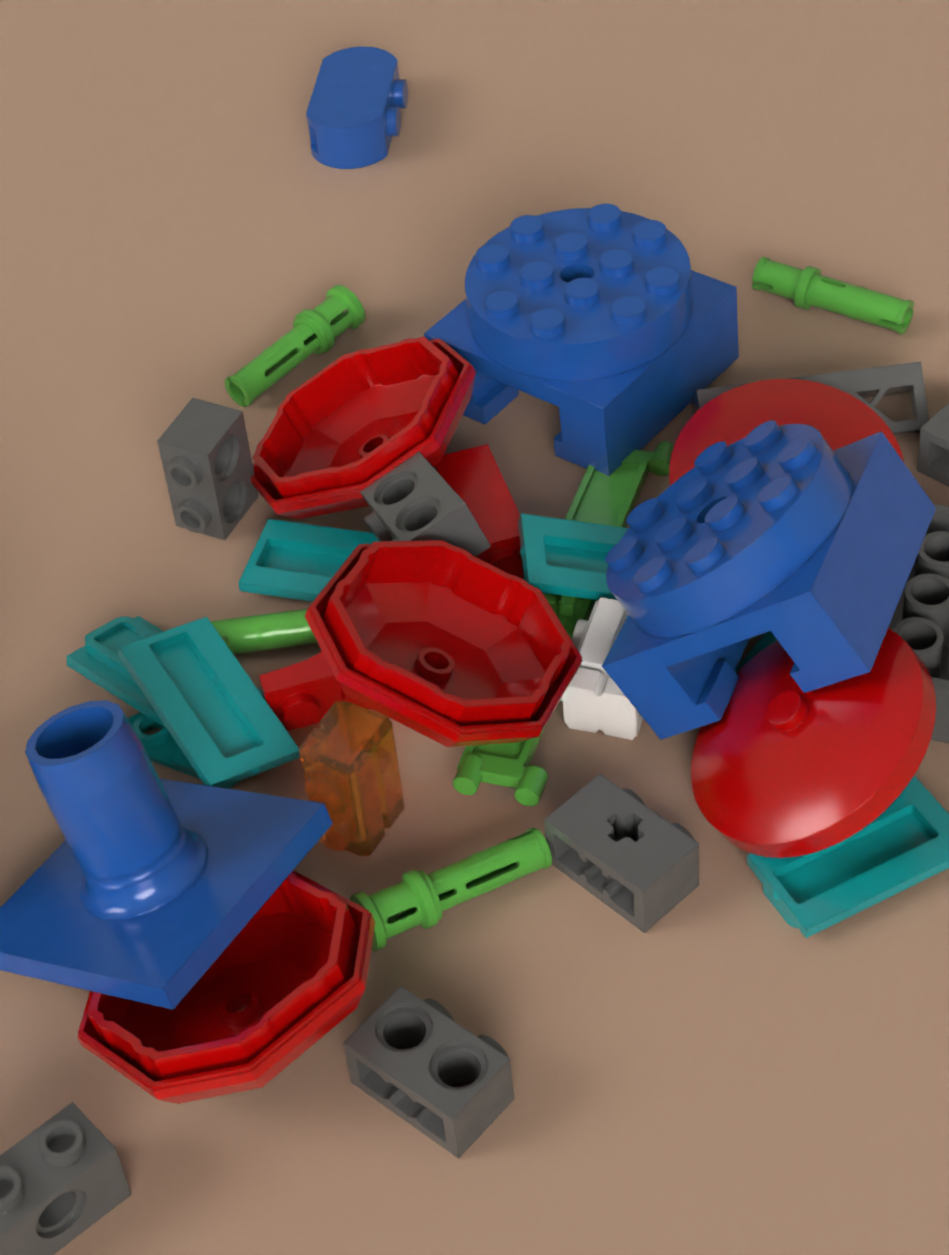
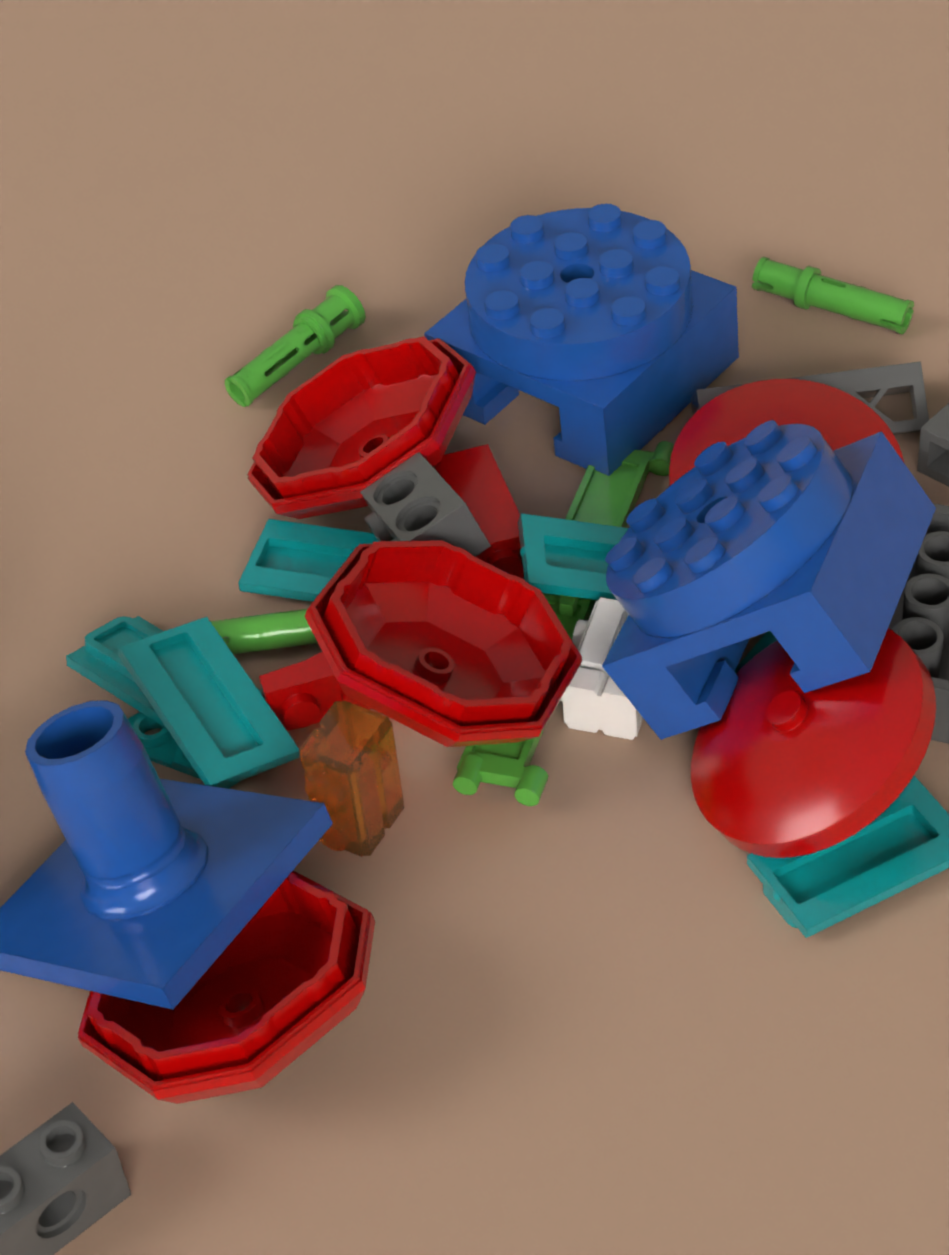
dark grey brick [157,398,259,540] -> none
blue brick [306,47,408,169] -> none
dark grey brick [343,986,514,1159] -> none
bright green pin [350,827,552,952] -> none
dark grey brick [544,774,699,933] -> none

